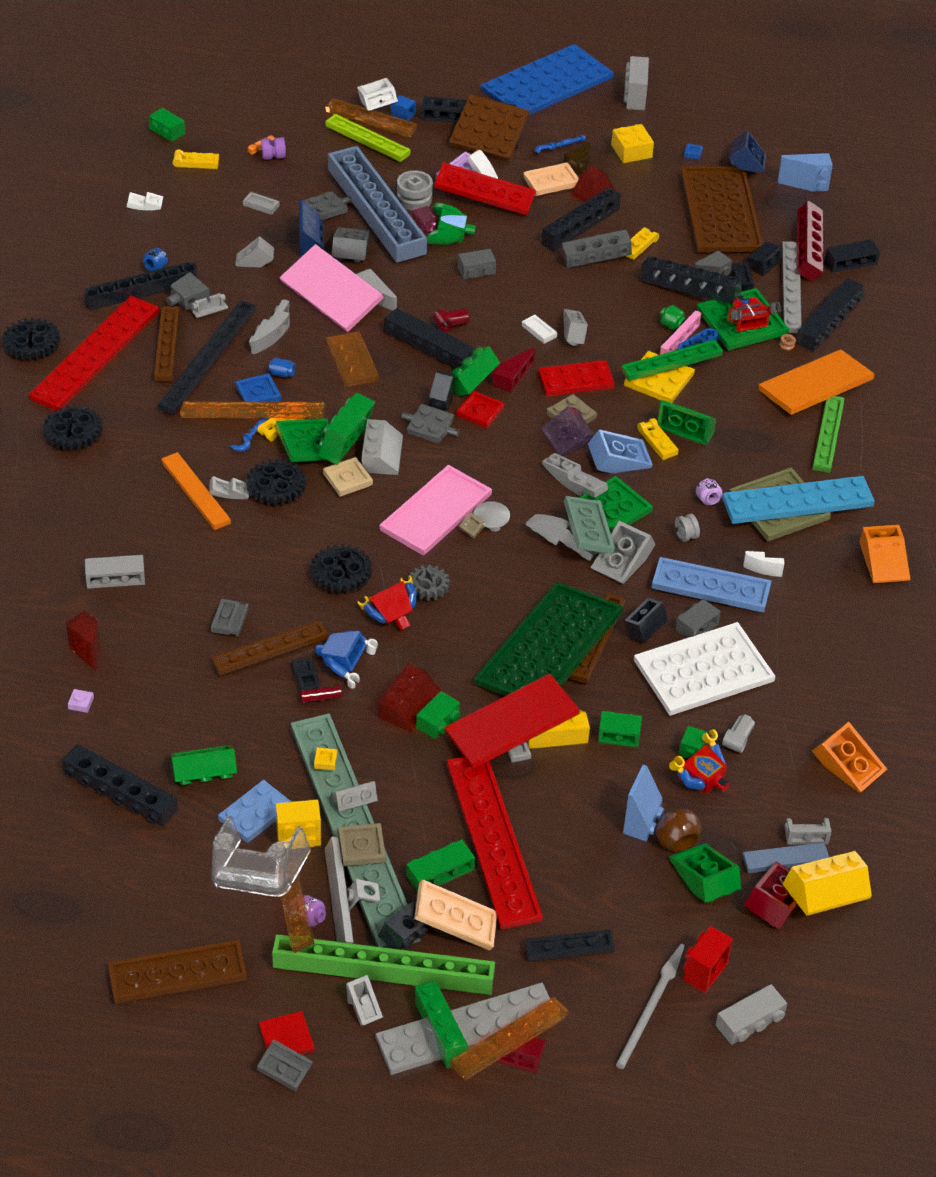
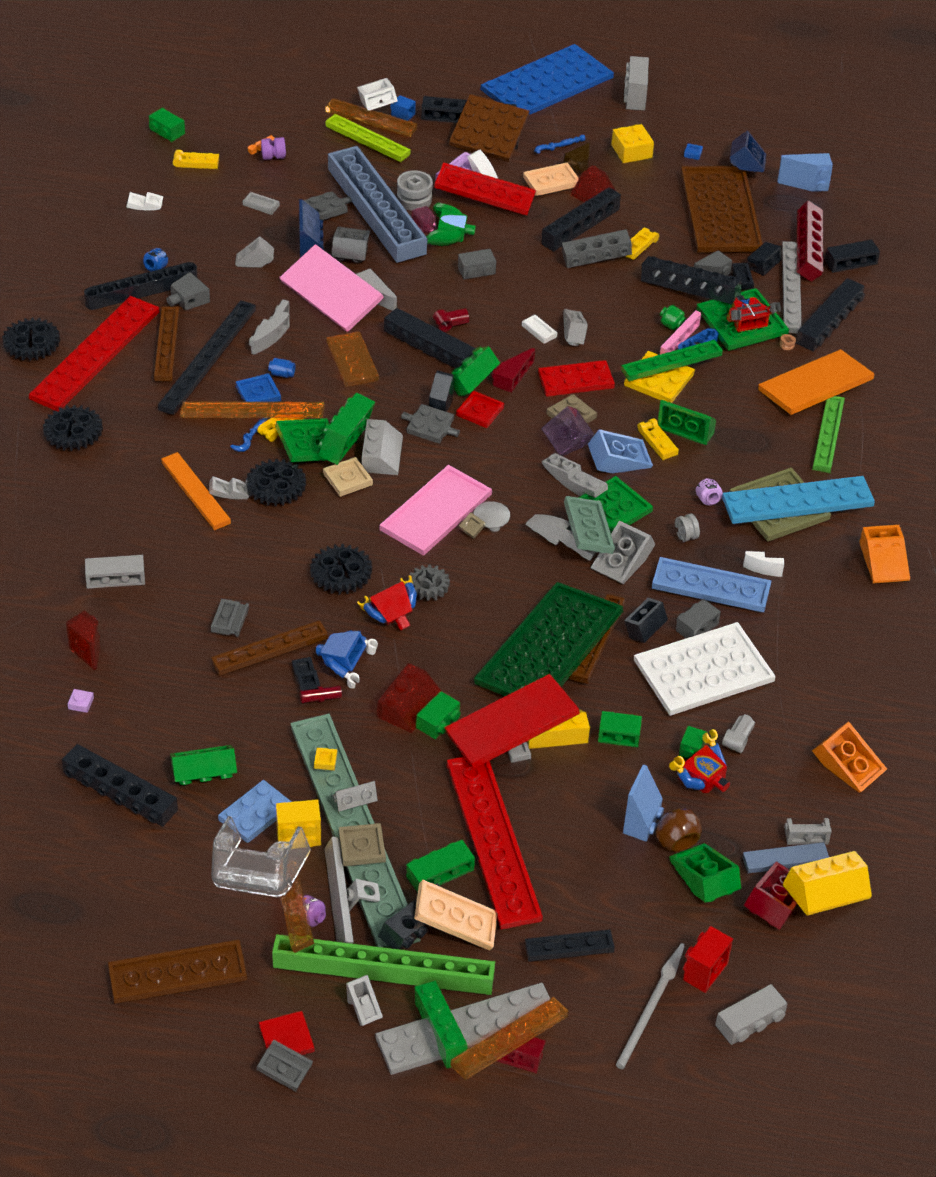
light grey hinge [190,293,228,318] -> none

